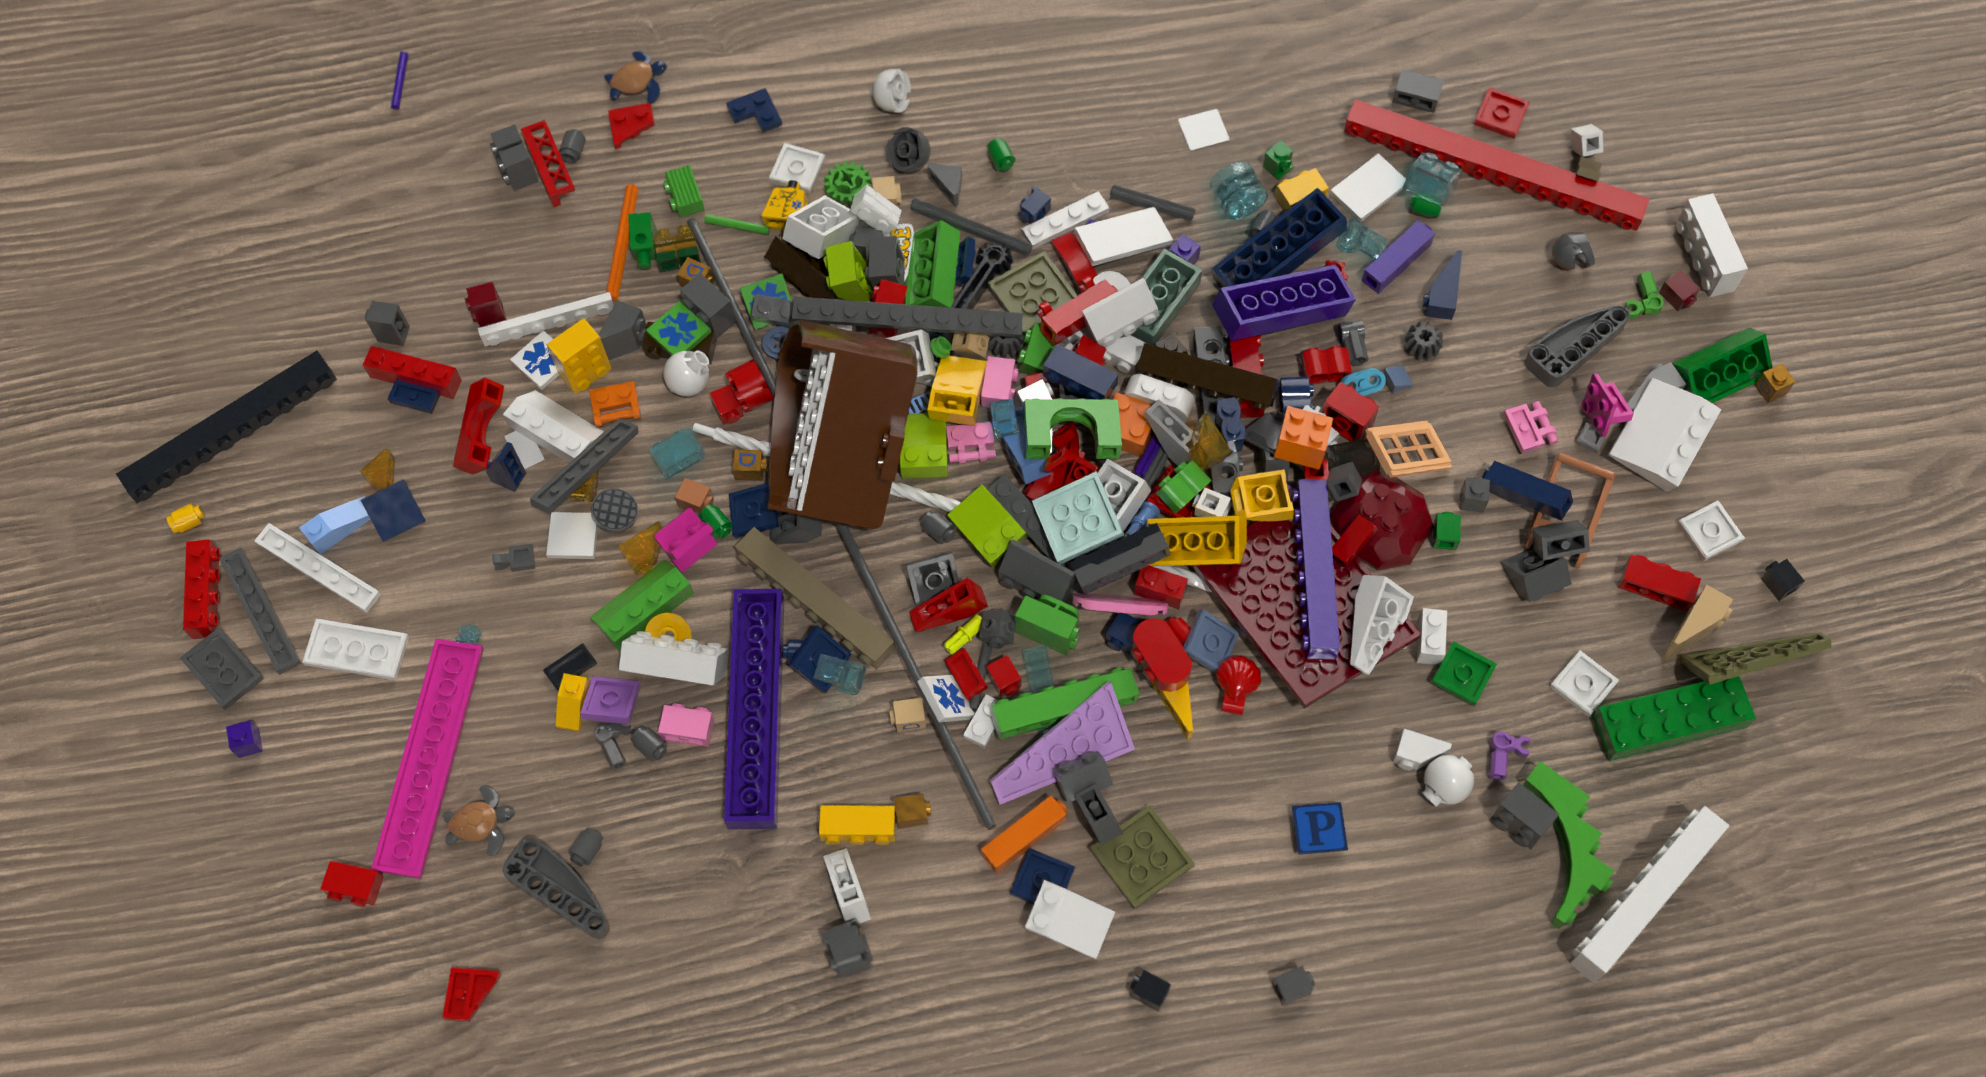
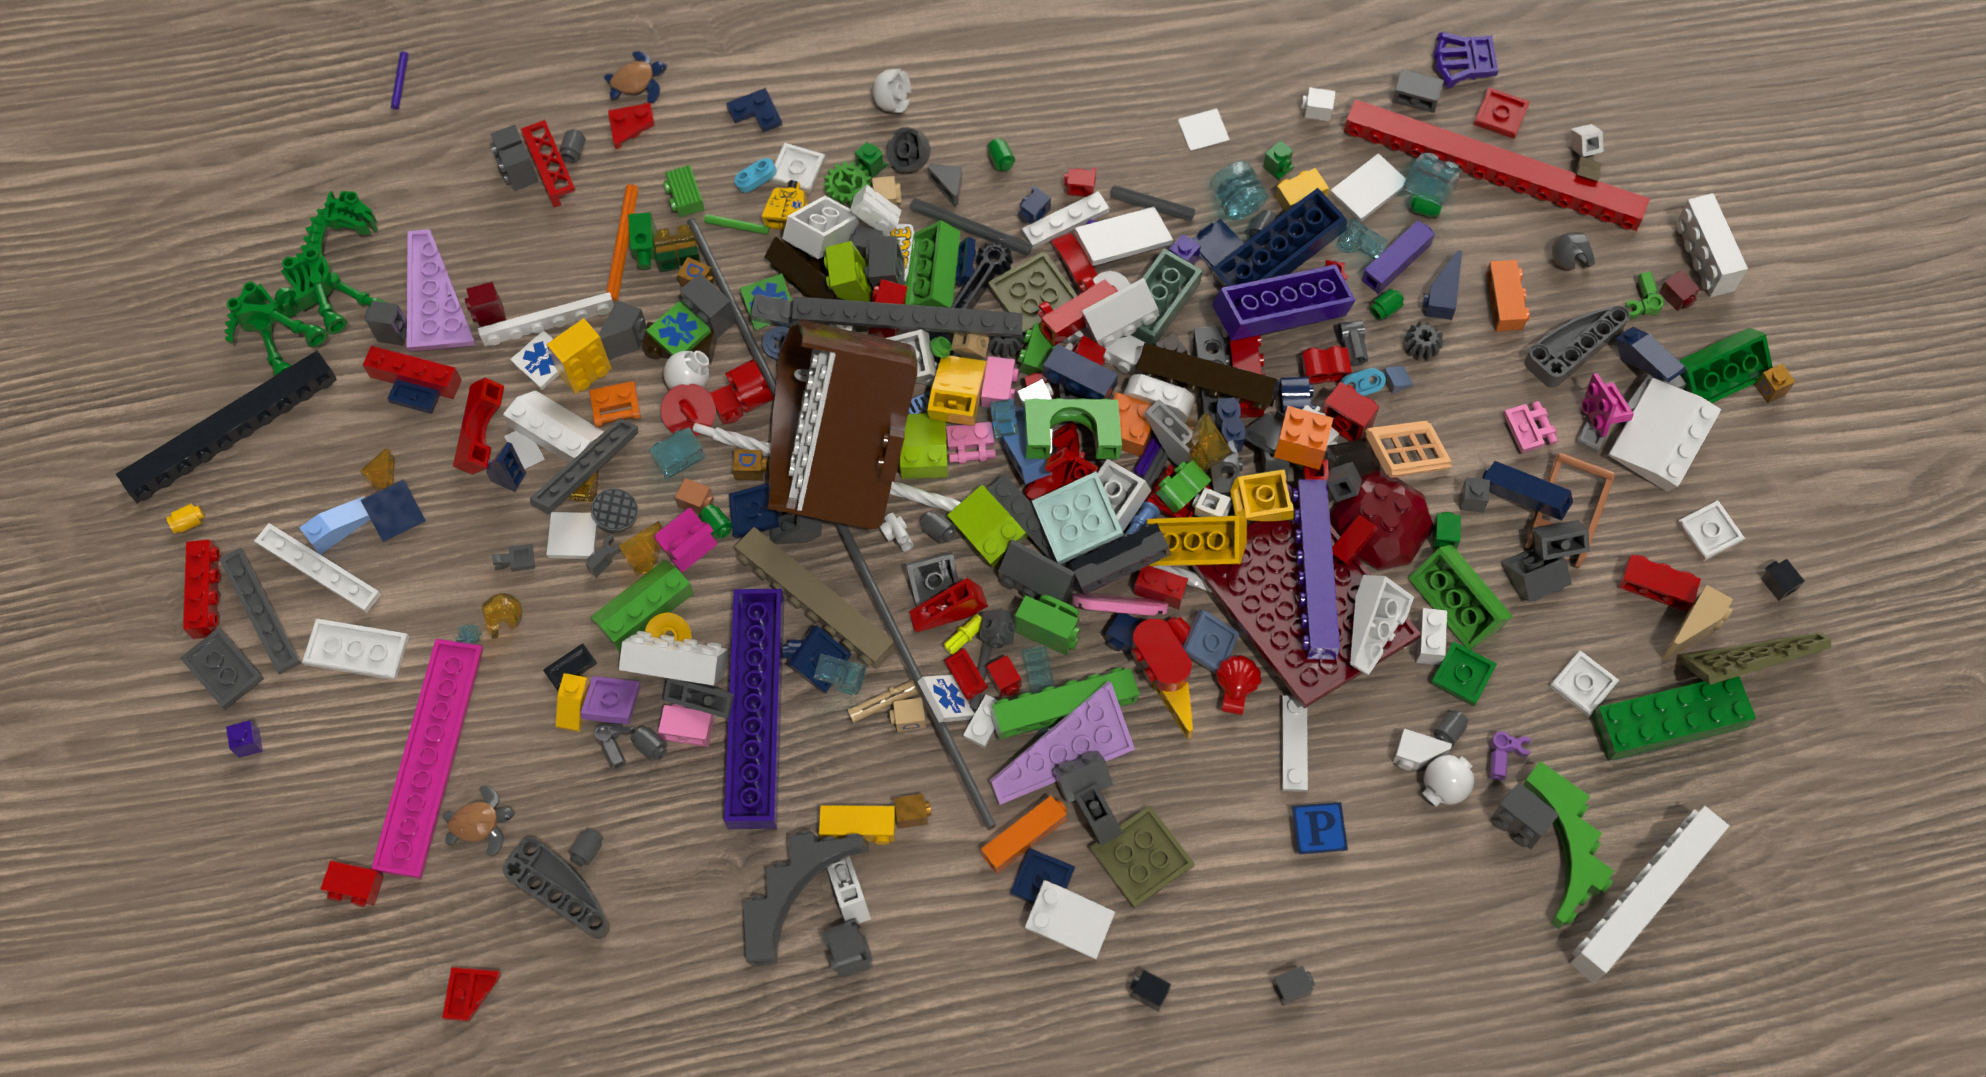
none -> green animal [224,191,387,376]
none -> lavender wing [407,229,476,352]
none -> clear yellow helmet [482,593,523,639]
none -> dark grey plate [586,534,625,578]
none -> red shield [661,384,716,437]
none -> dark grey slope [663,678,734,719]
none -> medium azure plate [734,158,777,193]
none -> dark grey arch [743,831,869,967]
none -> tan pin [847,679,919,723]
none -> green brick [855,142,887,179]
none -> white plate [880,513,914,552]
none -> brick [1063,167,1096,197]
none -> piece [1191,218,1244,269]
none -> white plate [1282,695,1308,792]
none -> white brick [1302,88,1335,121]
none -> green brick [1369,289,1404,321]
none -> bright green slope [1409,545,1513,650]
none -> dark purple plate [1433,32,1498,88]
none -> dark grey brick [1433,710,1468,746]
none -> orange brick [1486,260,1530,331]
none -> dark blue slope [1616,327,1686,382]

